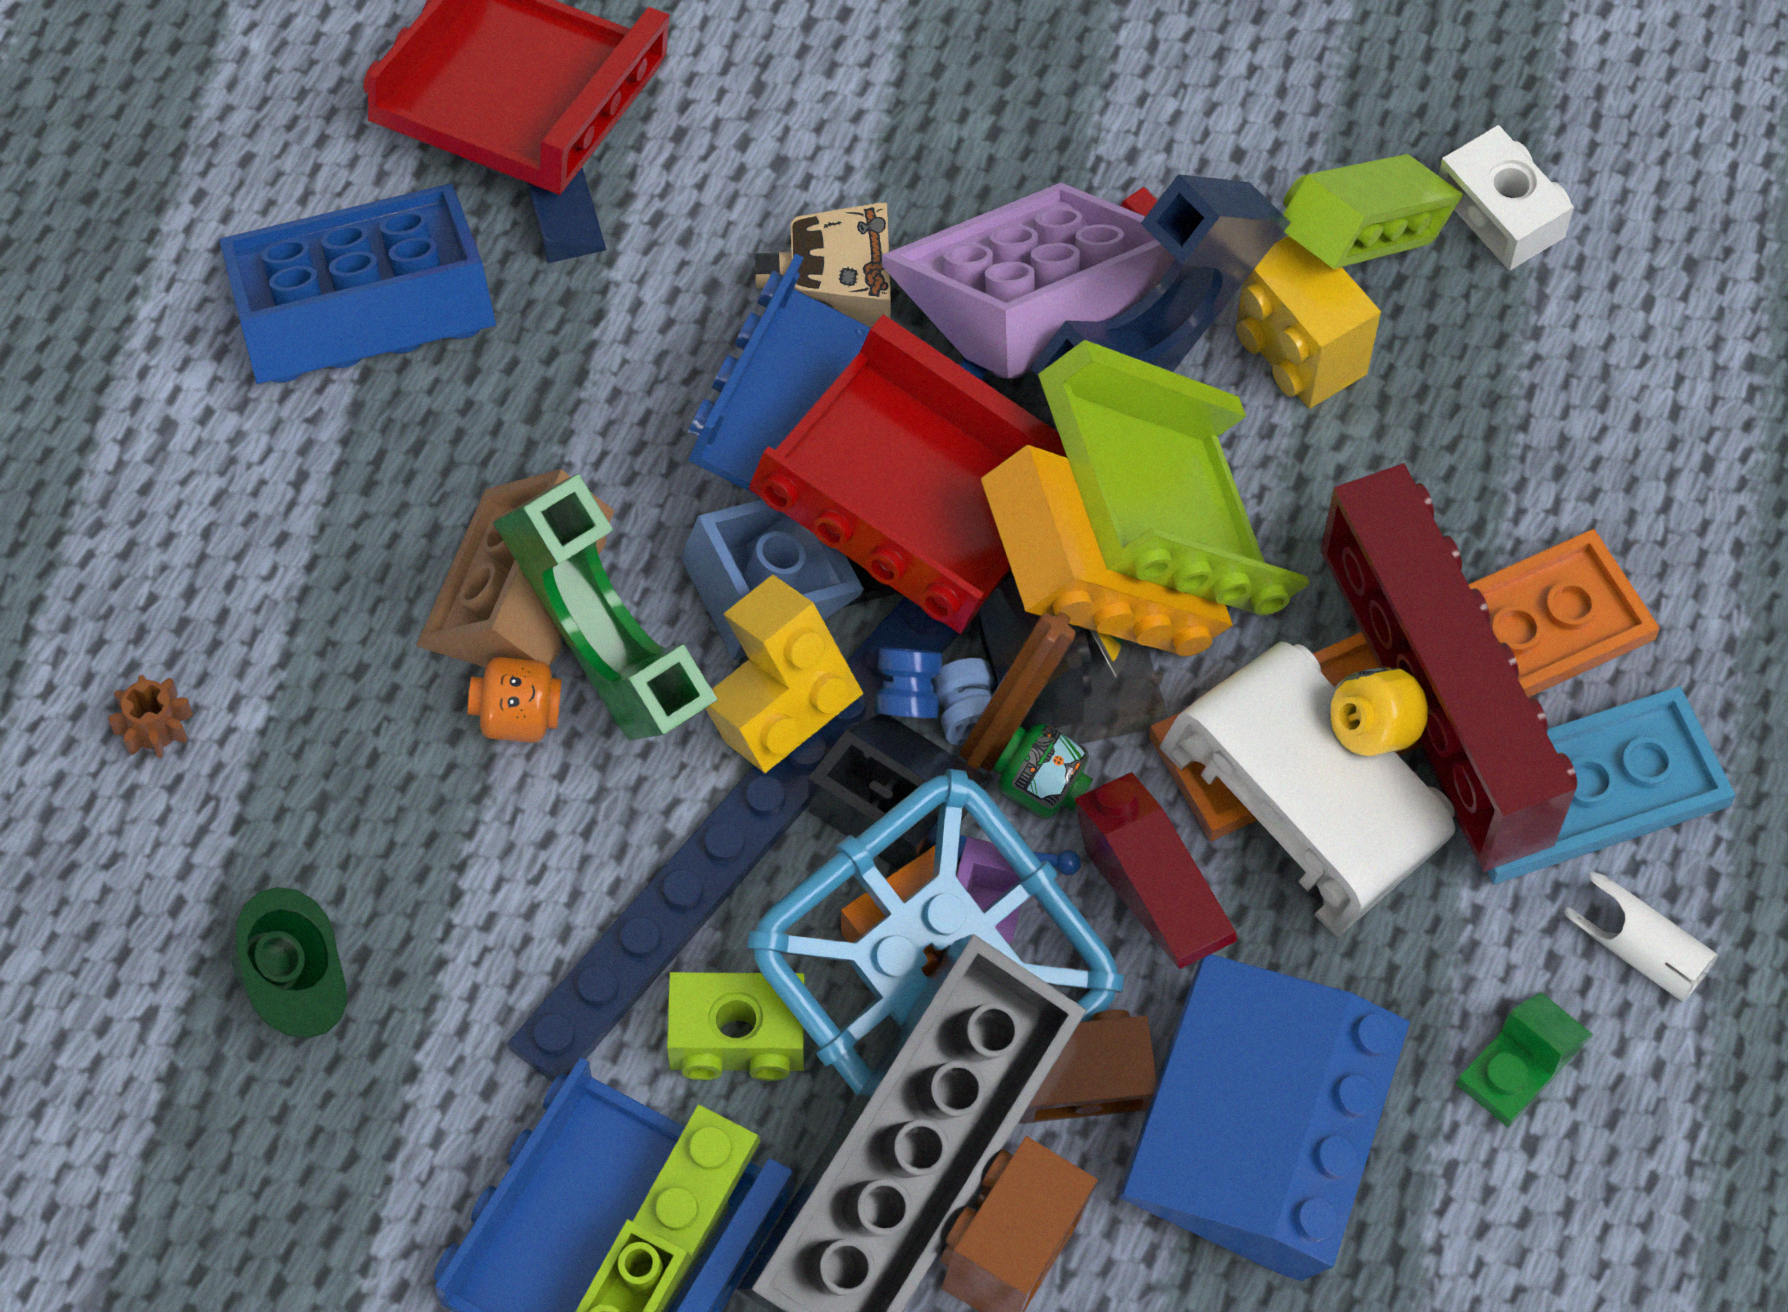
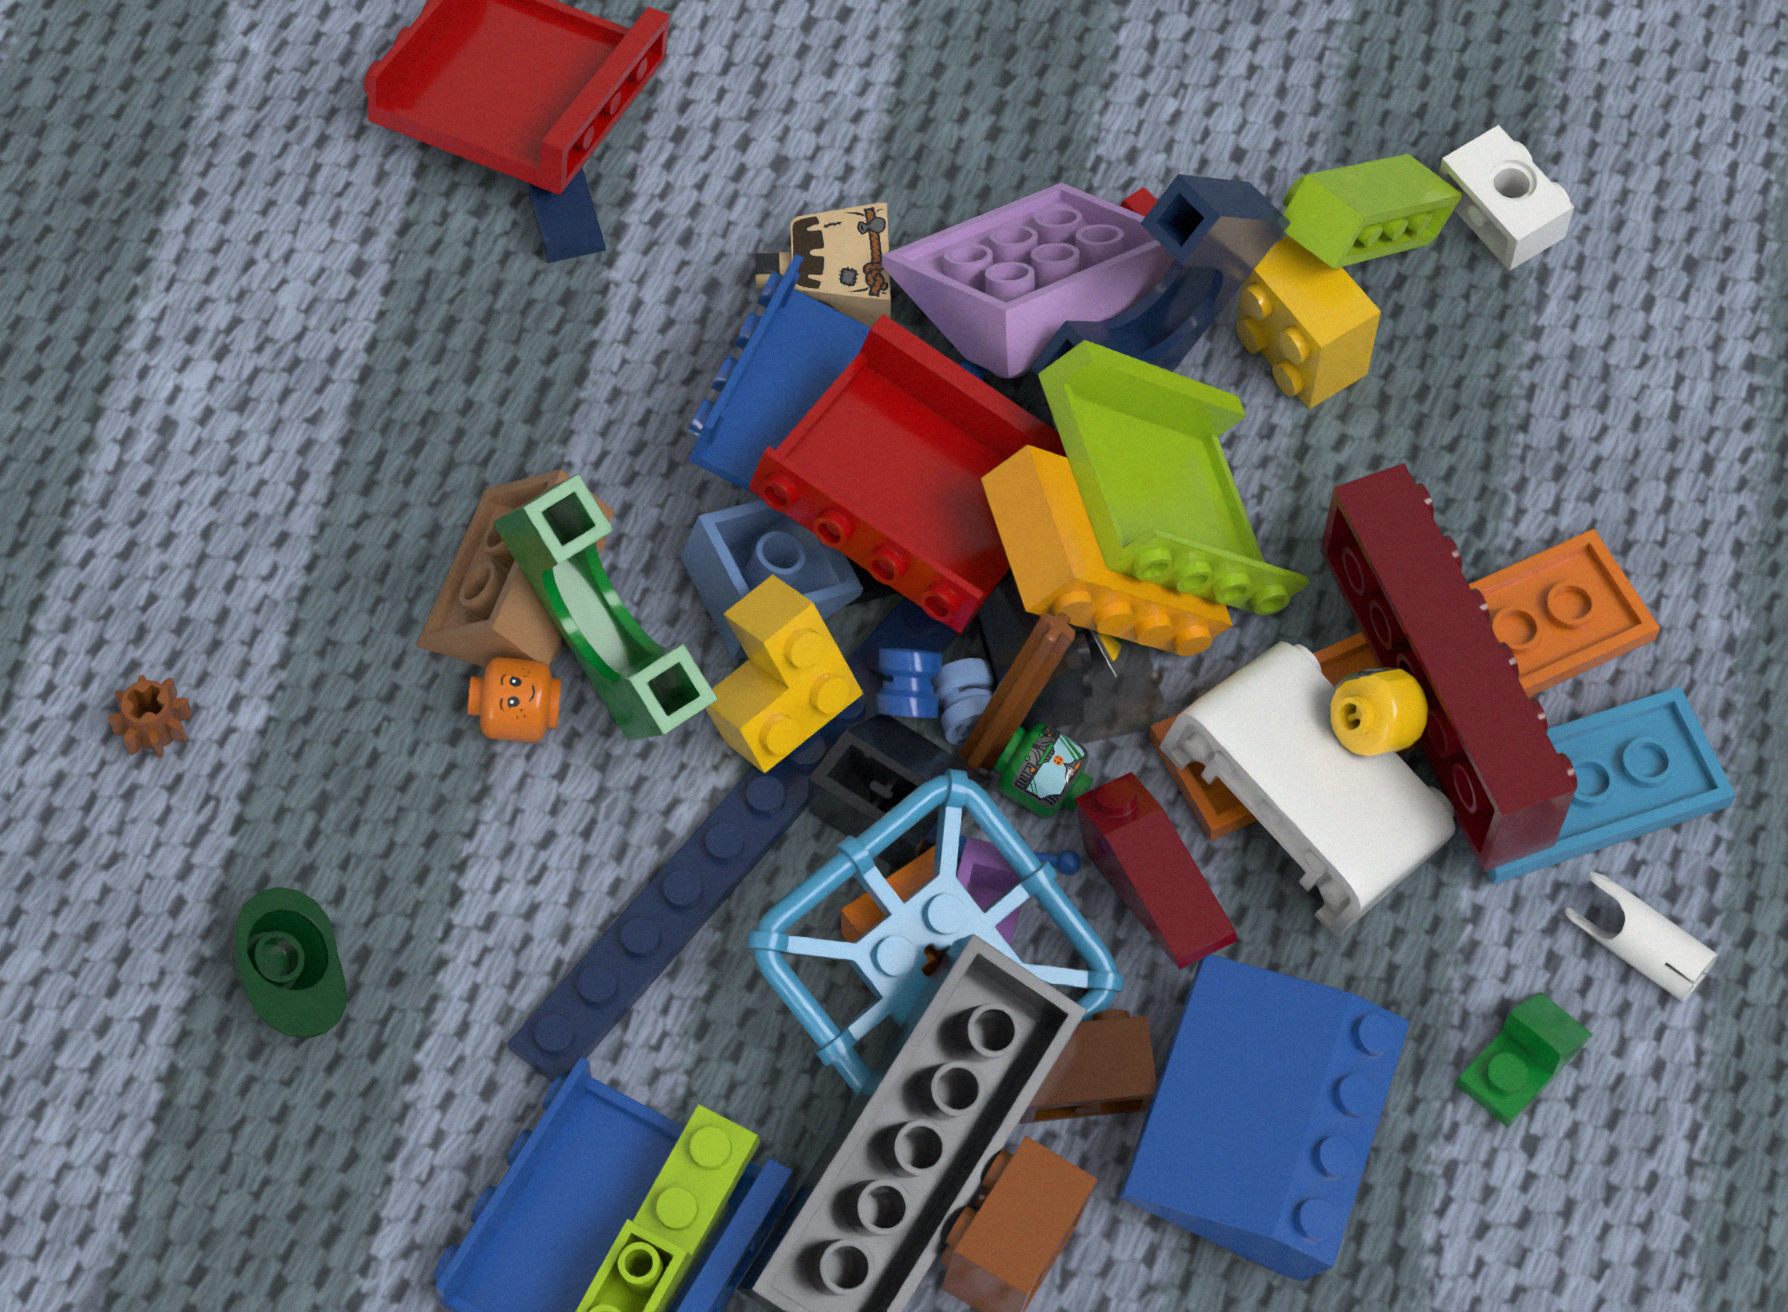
blue slope [219,183,496,384] -> none
lime brick [667,972,805,1081] -> none

